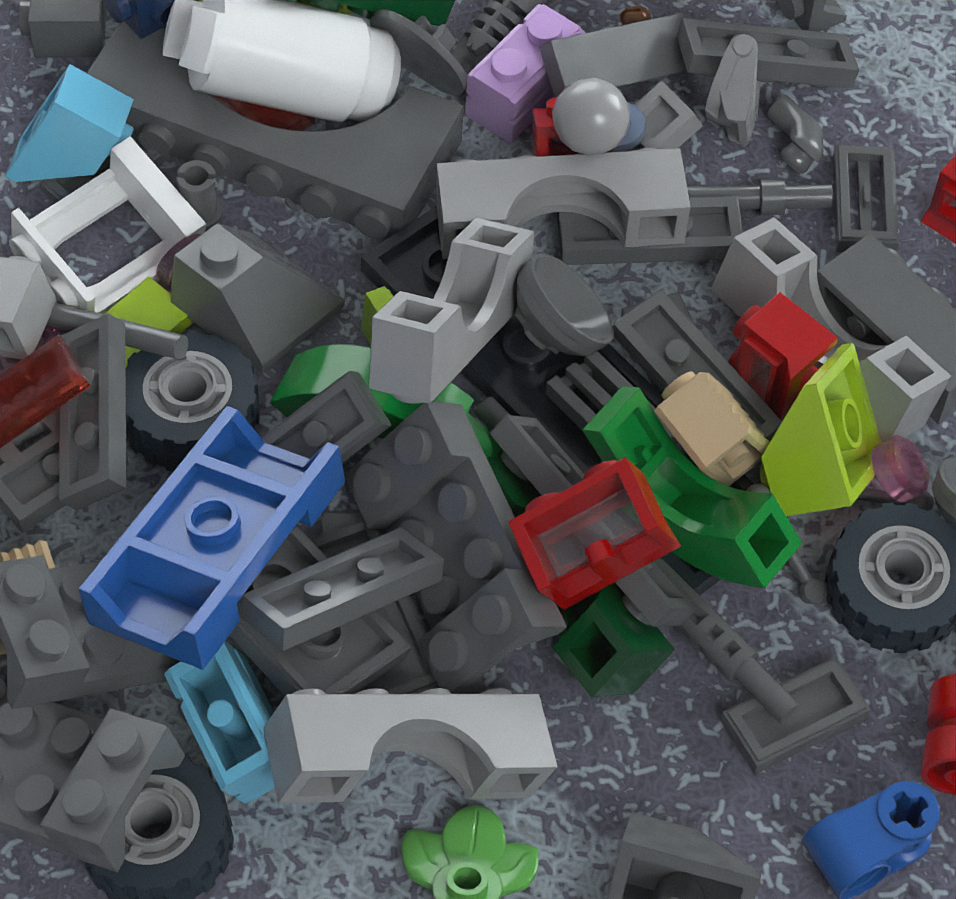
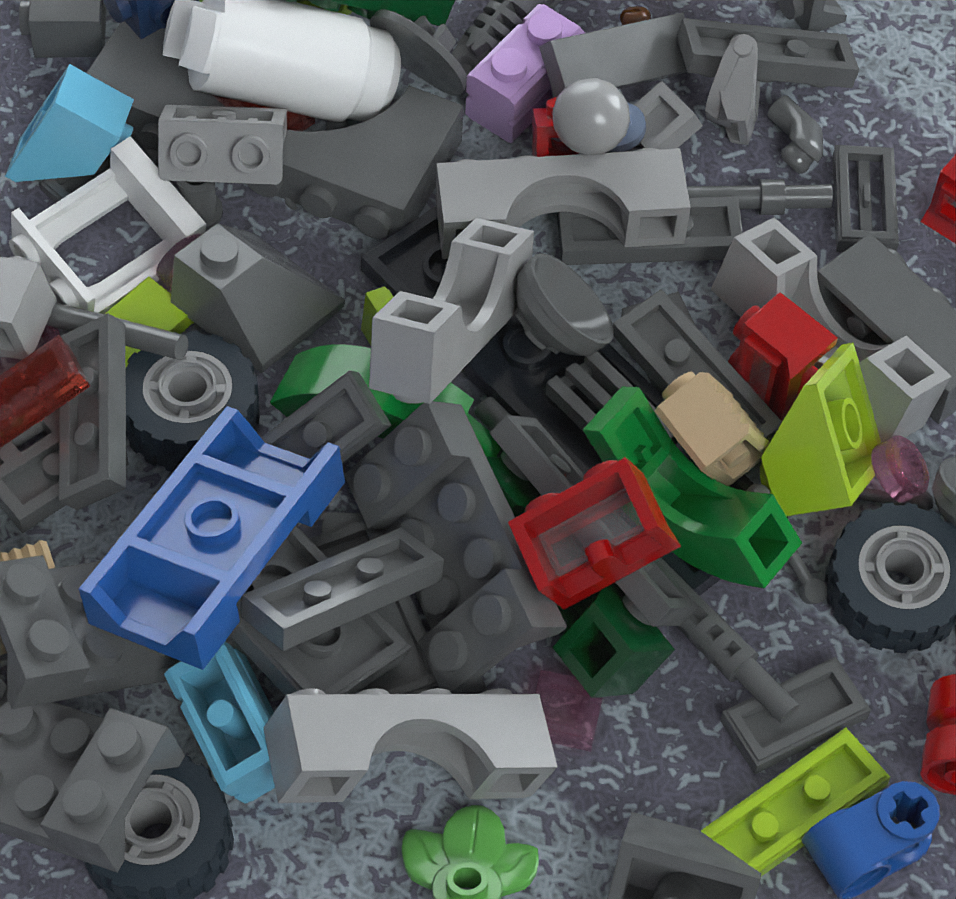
none -> light grey bracket [158,105,287,185]
none -> clear pink tile [535,670,603,752]
none -> lime tile [701,728,890,877]

